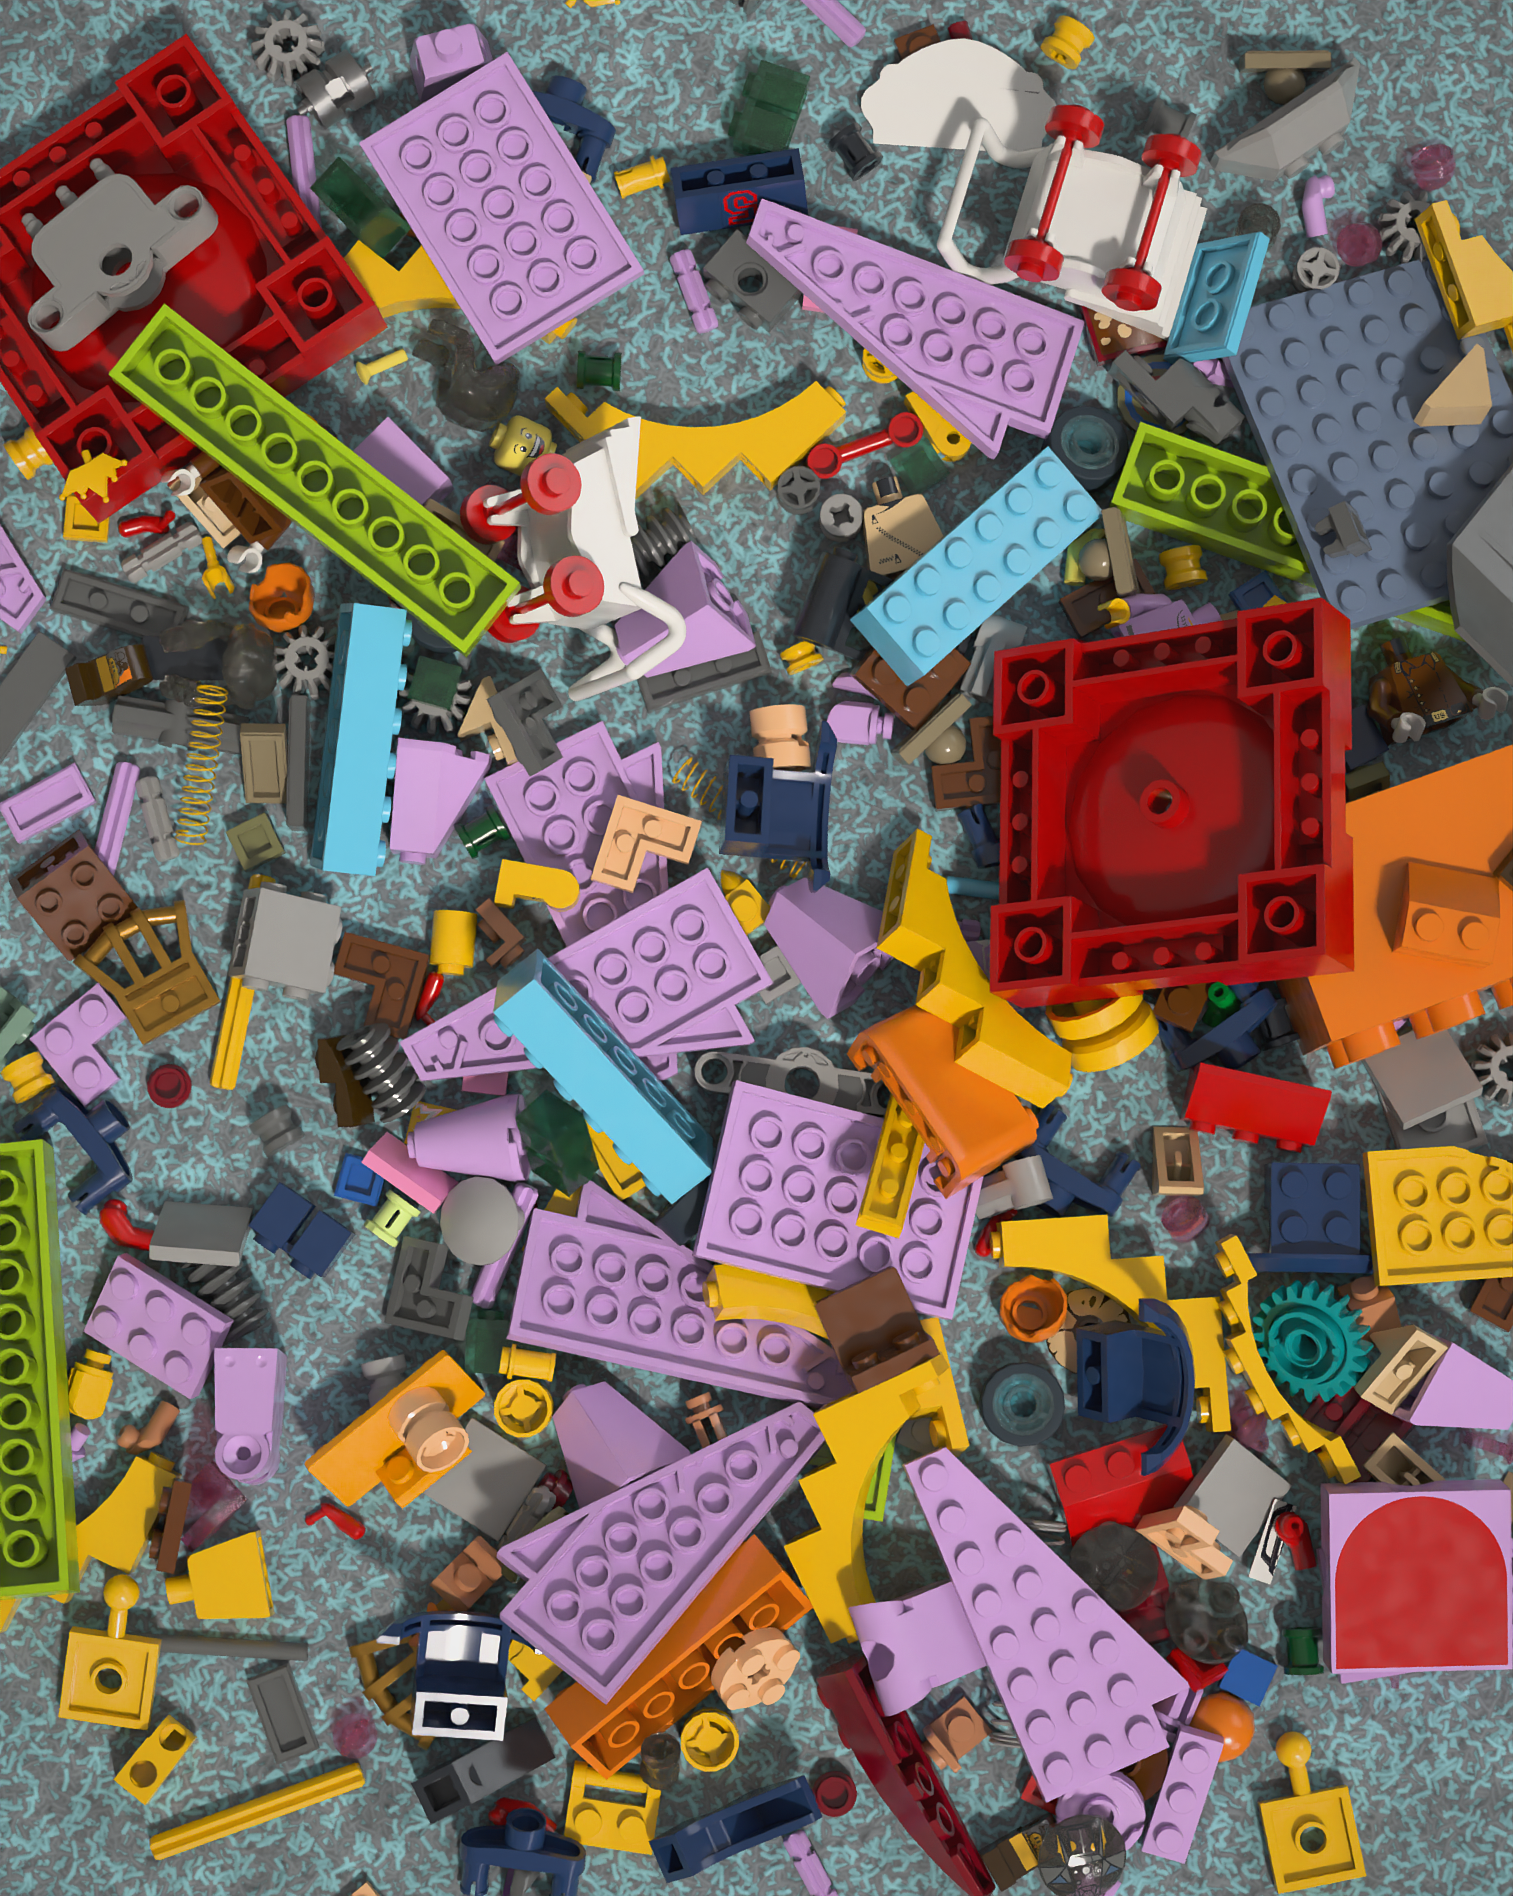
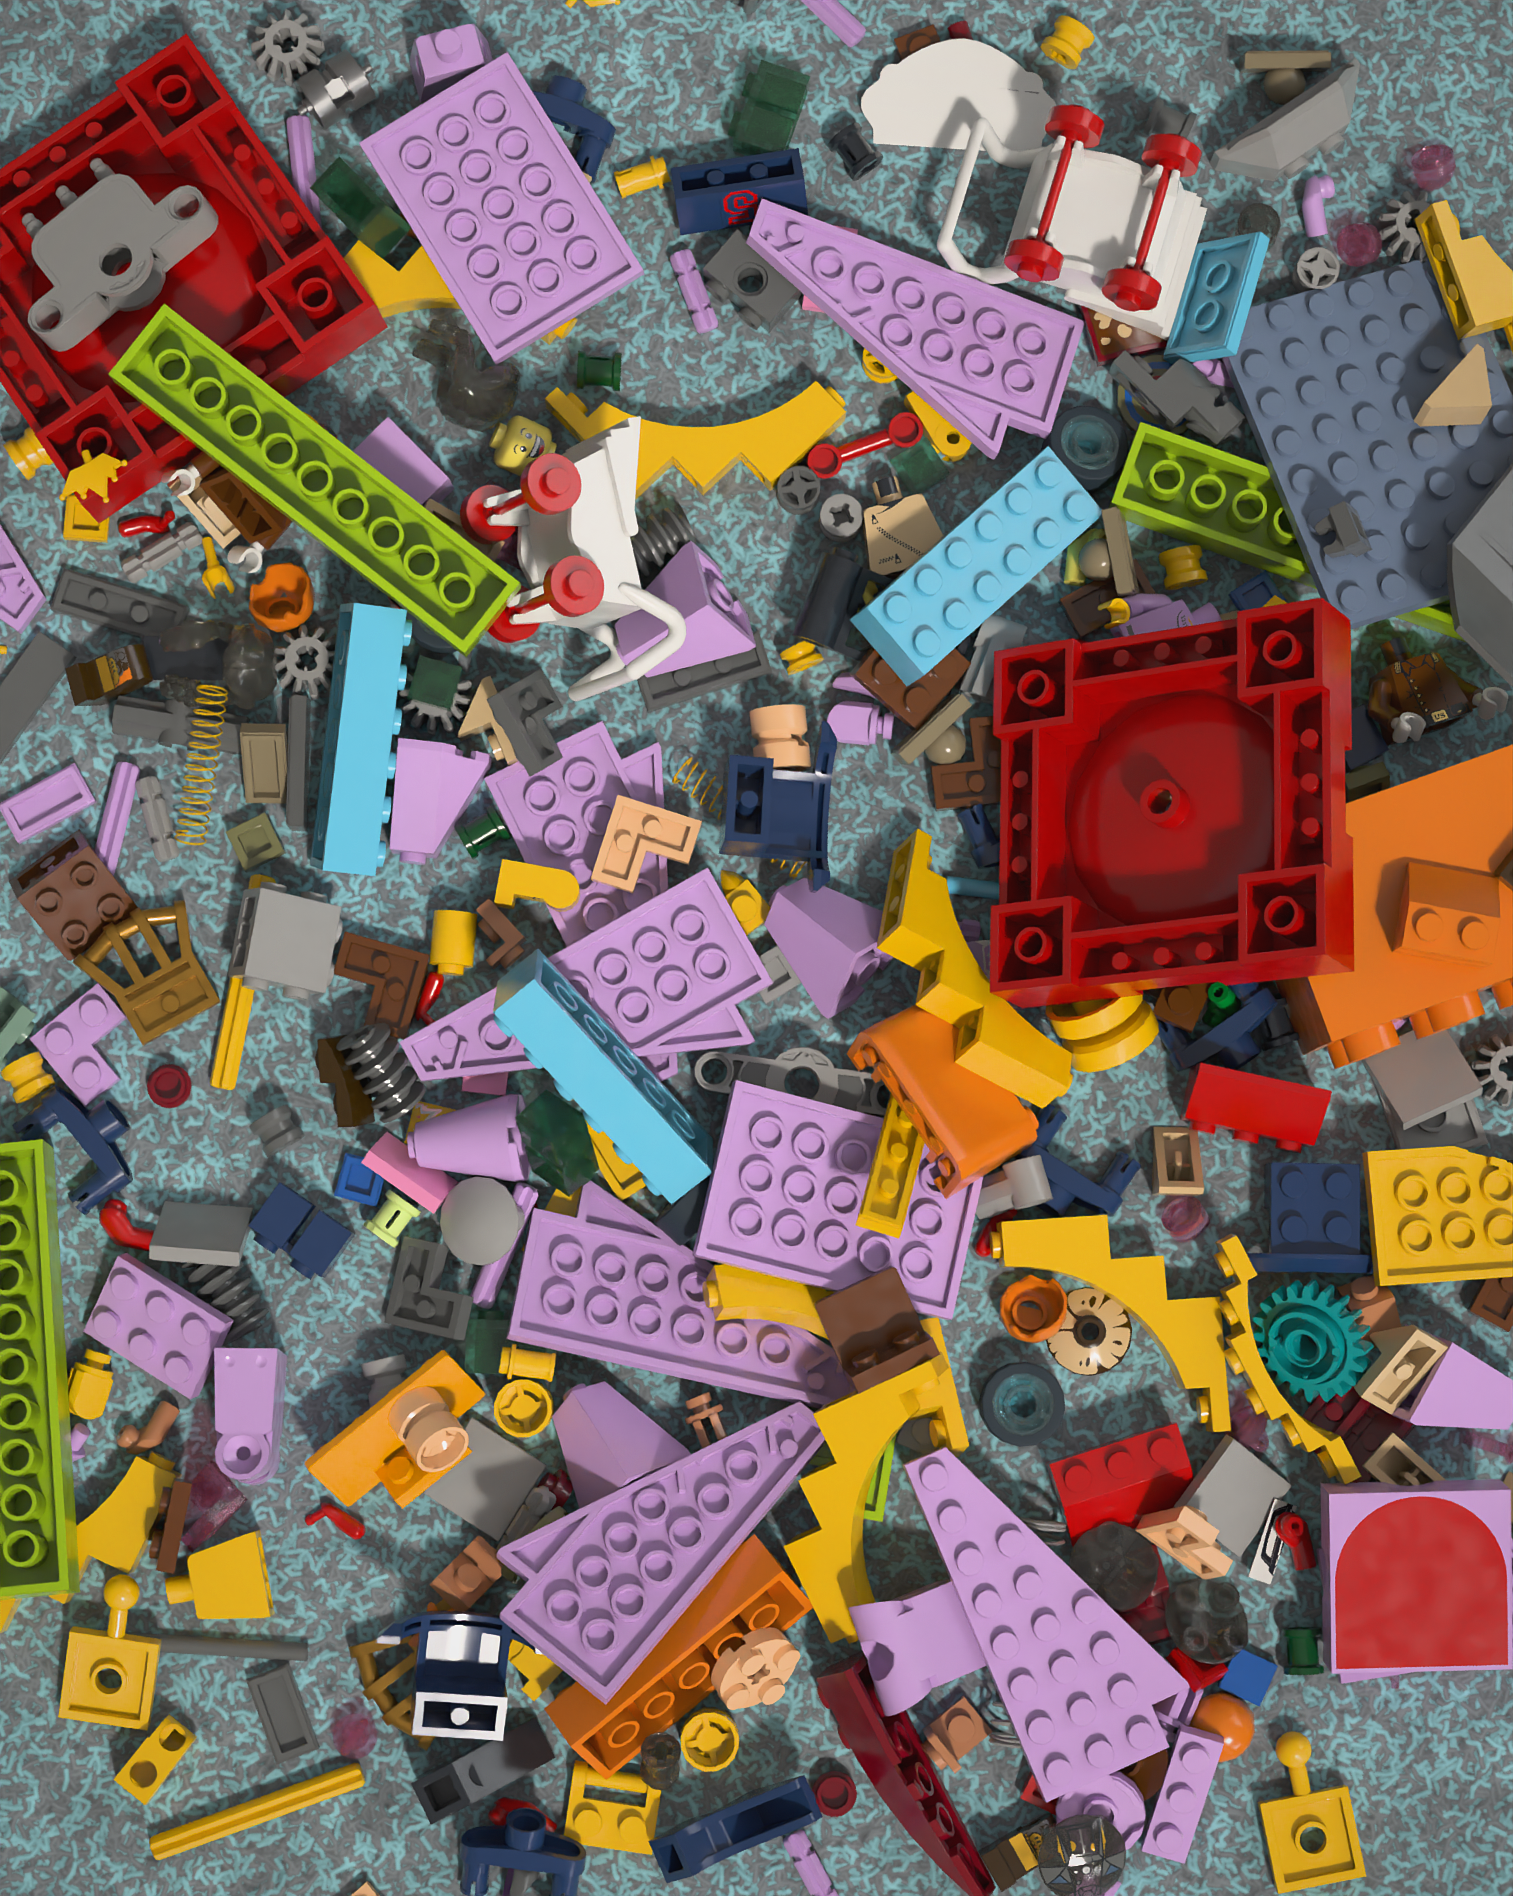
light yellow piece [356,348,408,385] -> none
dark blue piece [1076,1298,1196,1476] -> none

